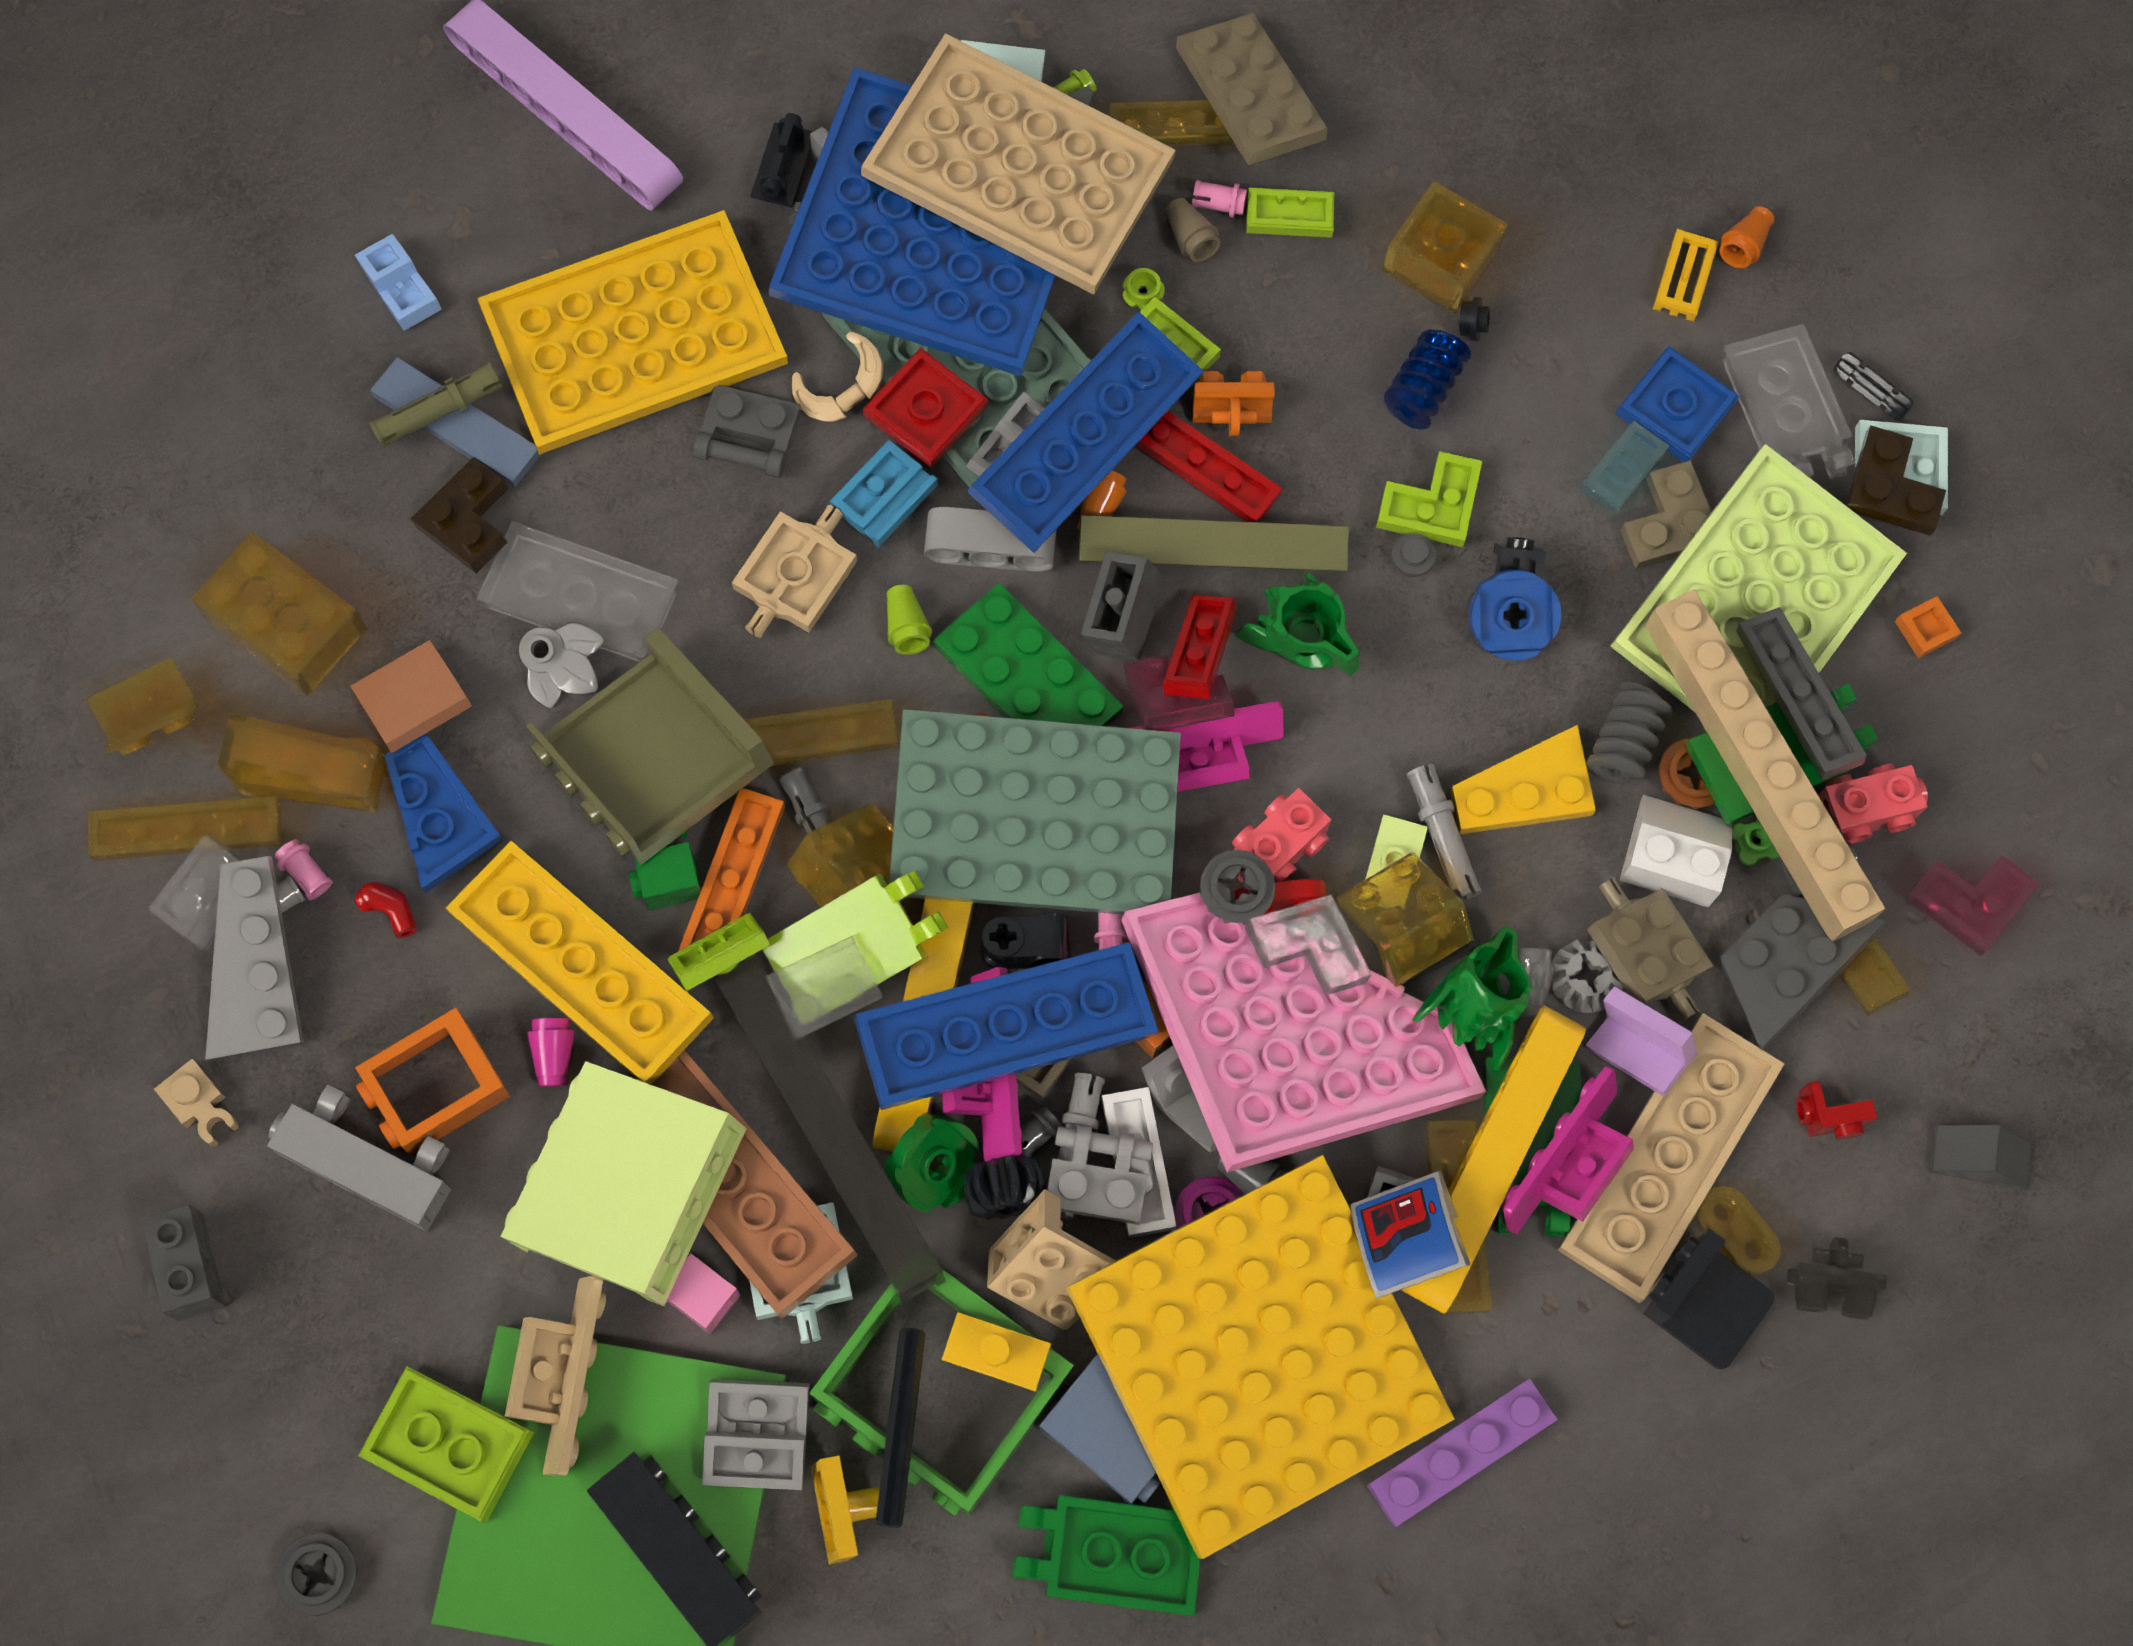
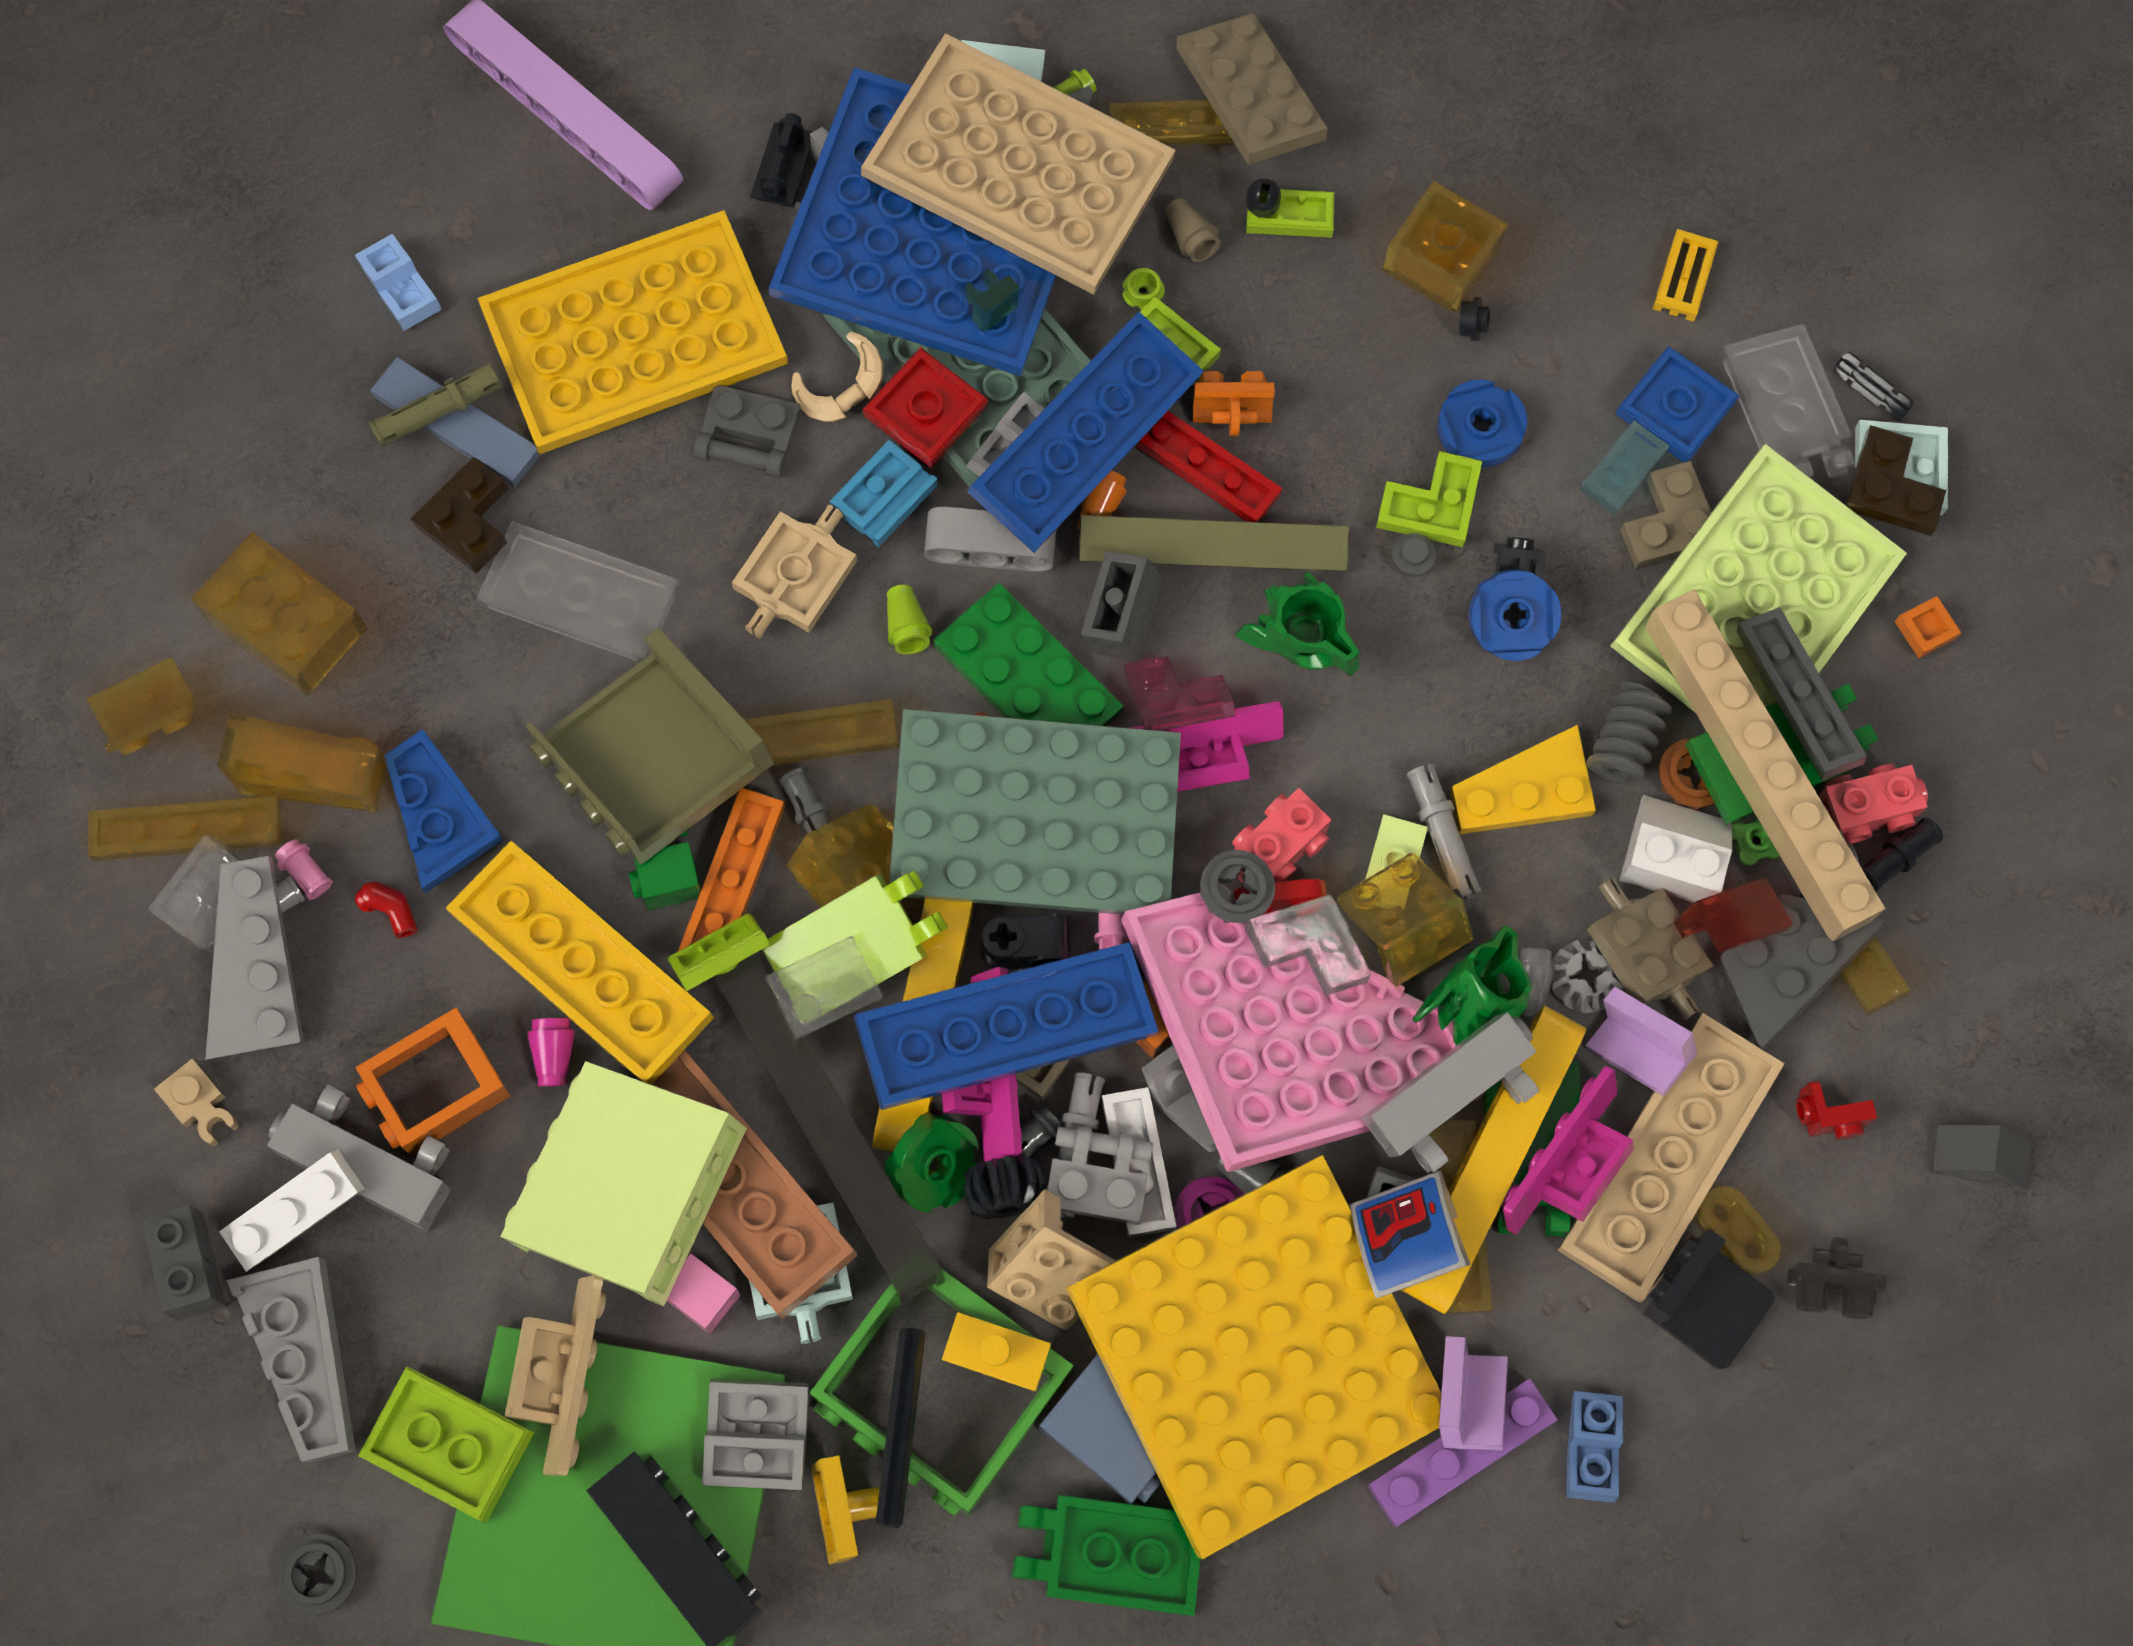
nougat tile [350,640,472,753] -> none
light grey plate [519,623,605,708] -> none
red tile [1163,594,1237,699] -> none
bright pink pin [1192,180,1248,218] -> none
clear blue piece [1384,329,1471,429] -> none
orange cone [1719,206,1775,269] -> none
clear pink plate [1906,855,2039,956] -> none
none -> white plate [219,1149,365,1272]
none -> light grey wing [226,1257,356,1463]
none -> tile [965,269,1020,332]
none -> black hinge [1246,178,1281,217]
none -> light grey brick [1361,1012,1539,1173]
none -> blue plate [1437,379,1527,467]
none -> lavender panel [1439,1336,1508,1451]
none -> medium blue slope [1566,1391,1623,1503]
none -> clear red panel [1673,877,1792,953]
none -> black pin [1860,817,1943,892]

